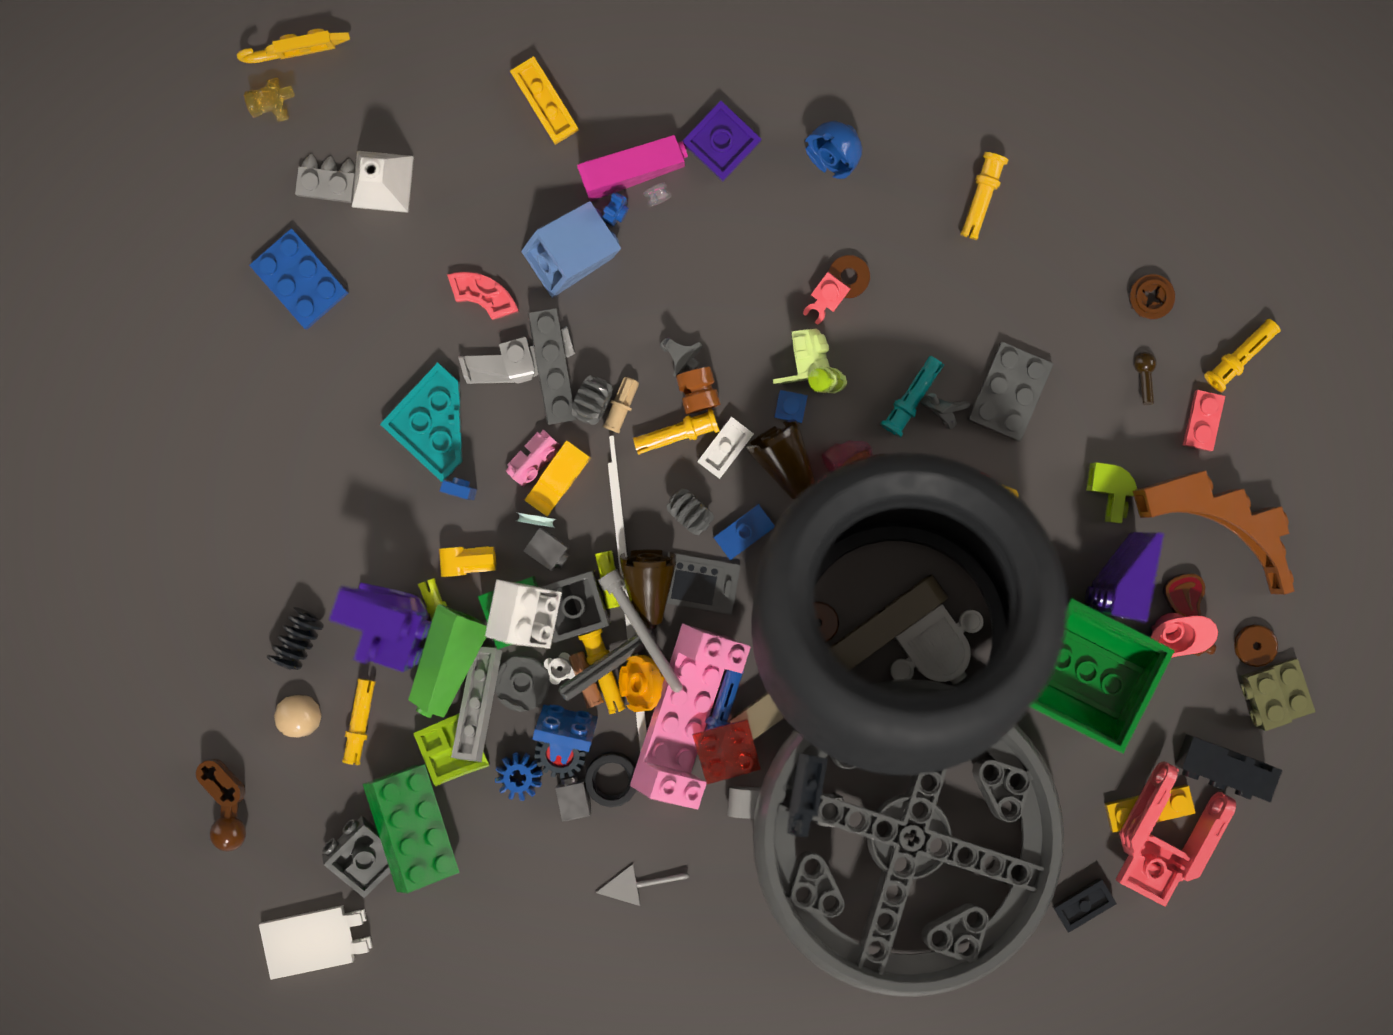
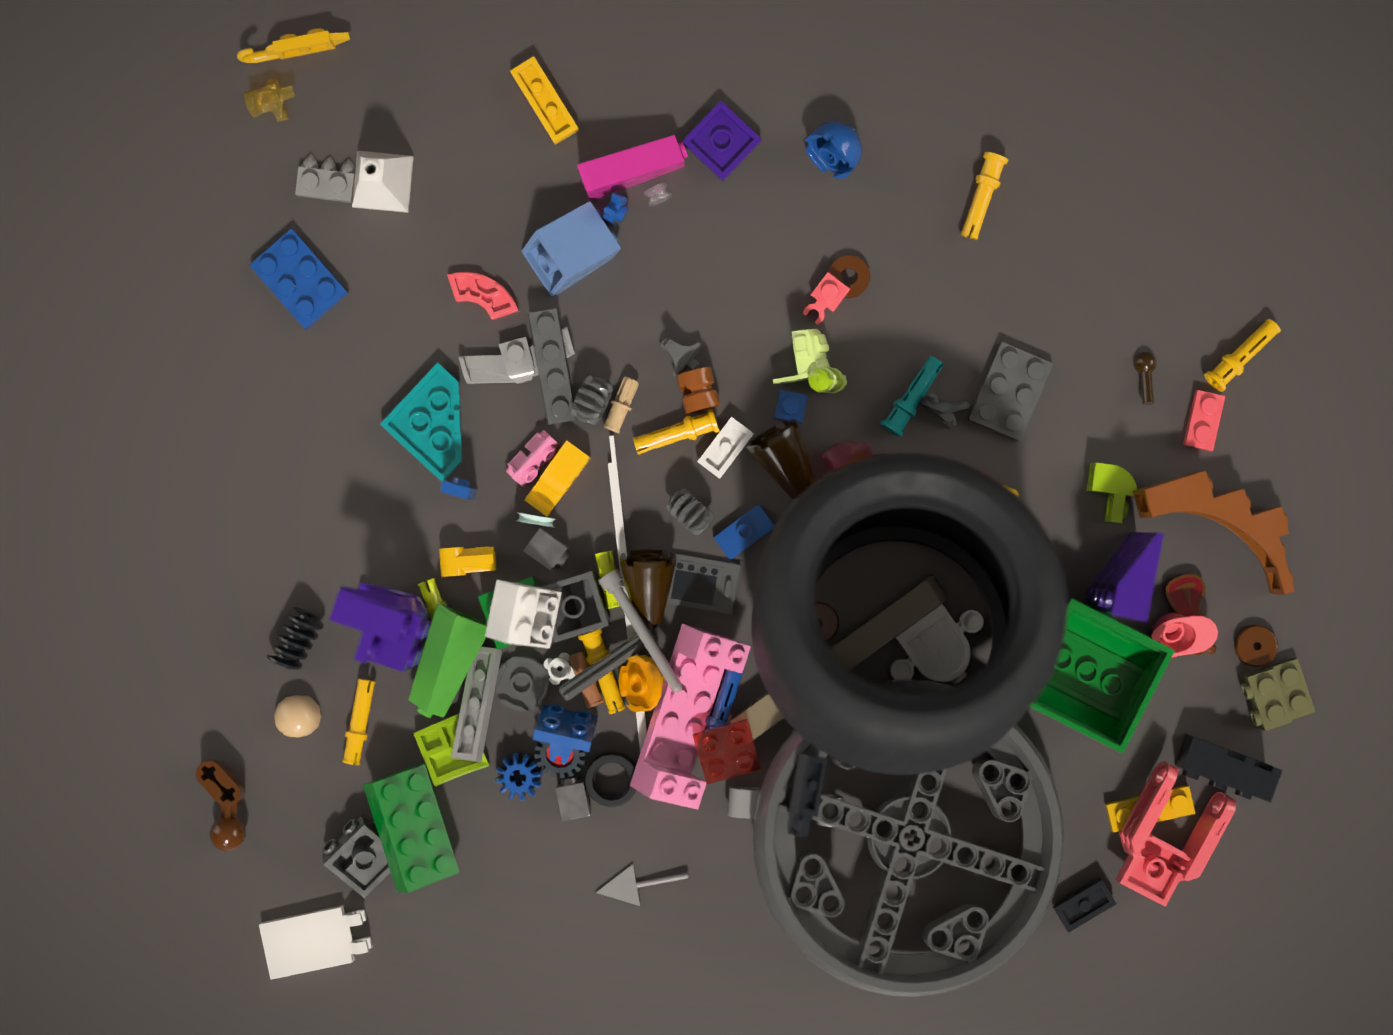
reddish brown gear [1129,274,1175,320] -> none

